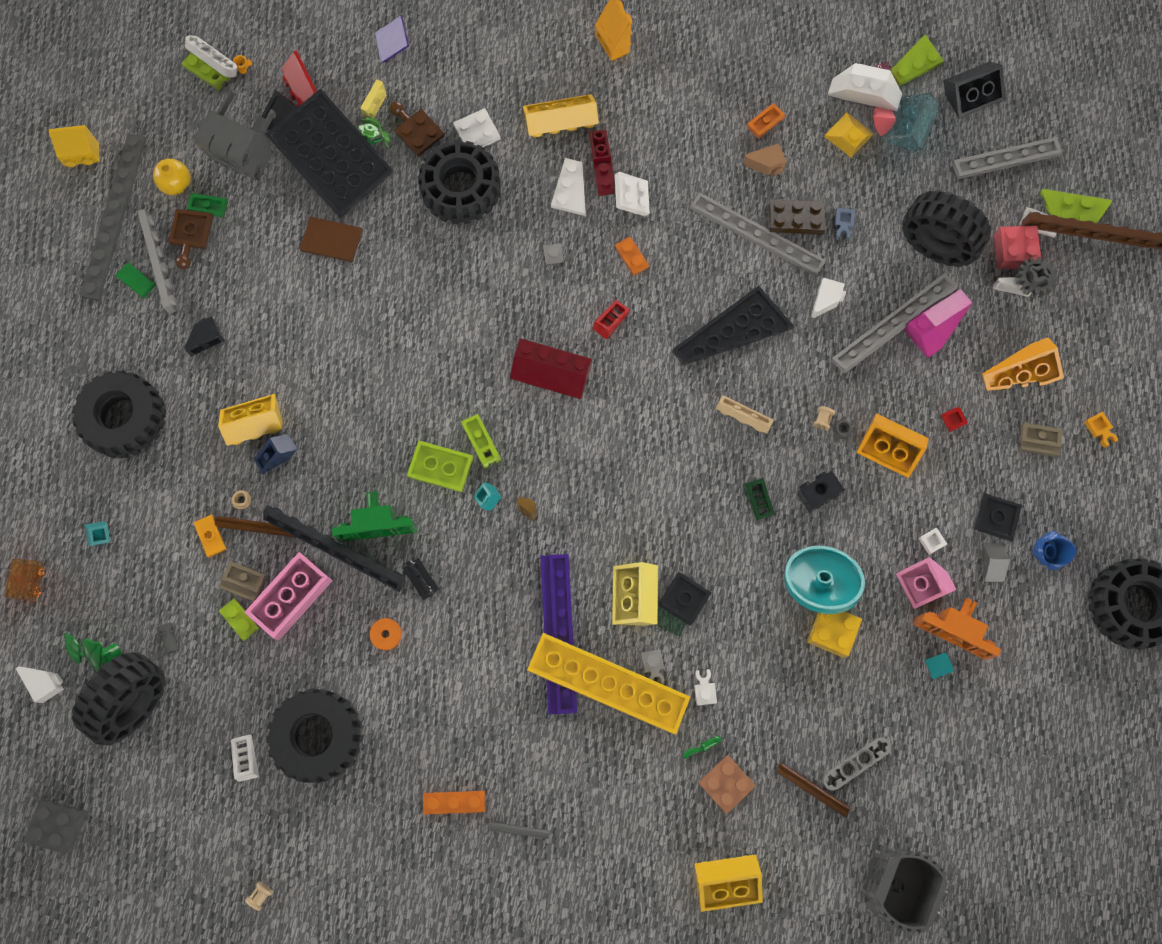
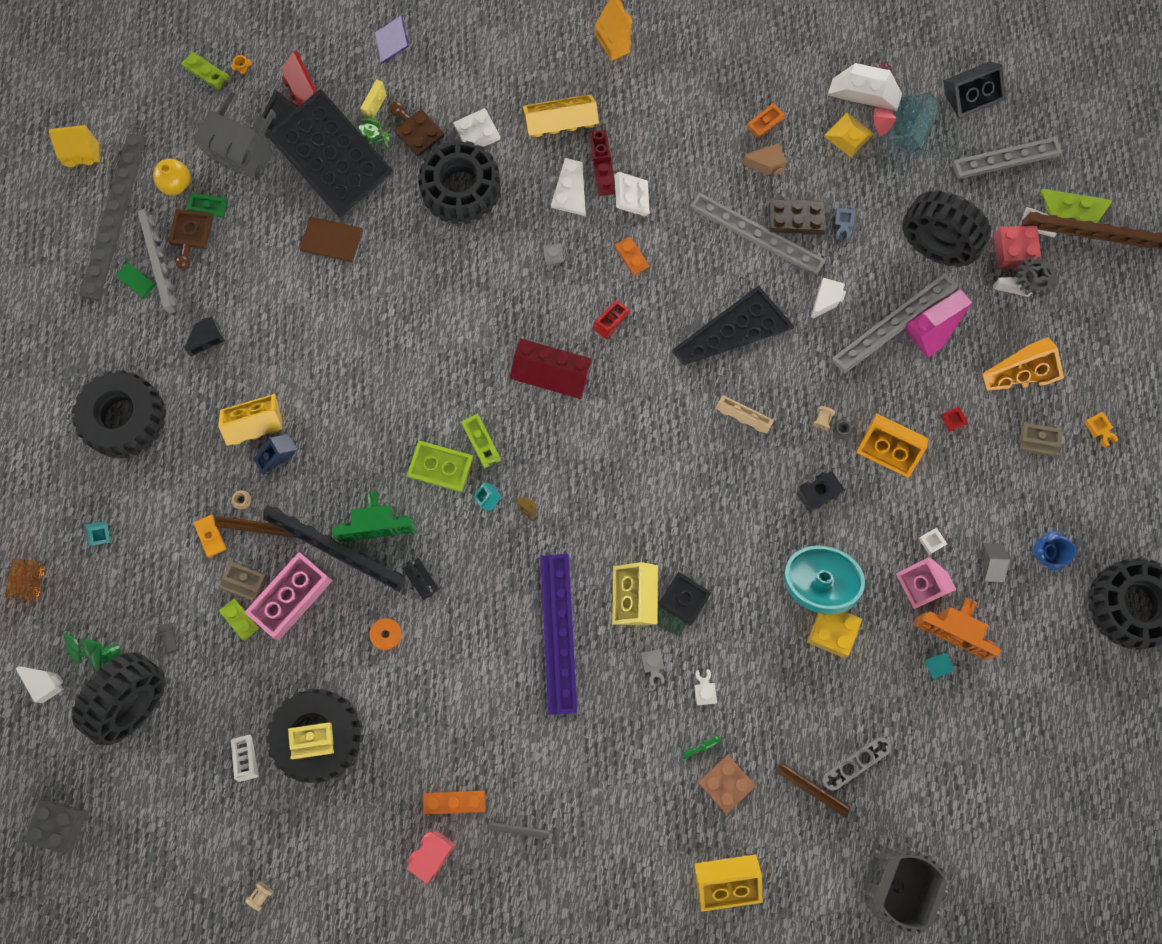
white beam [185,35,237,77] -> none
yellow plate [527,633,690,735] -> none
dark green slope [742,478,775,521] -> none
lime wing [890,35,944,86] -> none
black tile [974,493,1022,542] -> none
none -> light yellow plate [288,723,334,759]
none -> coral brick [406,830,456,884]

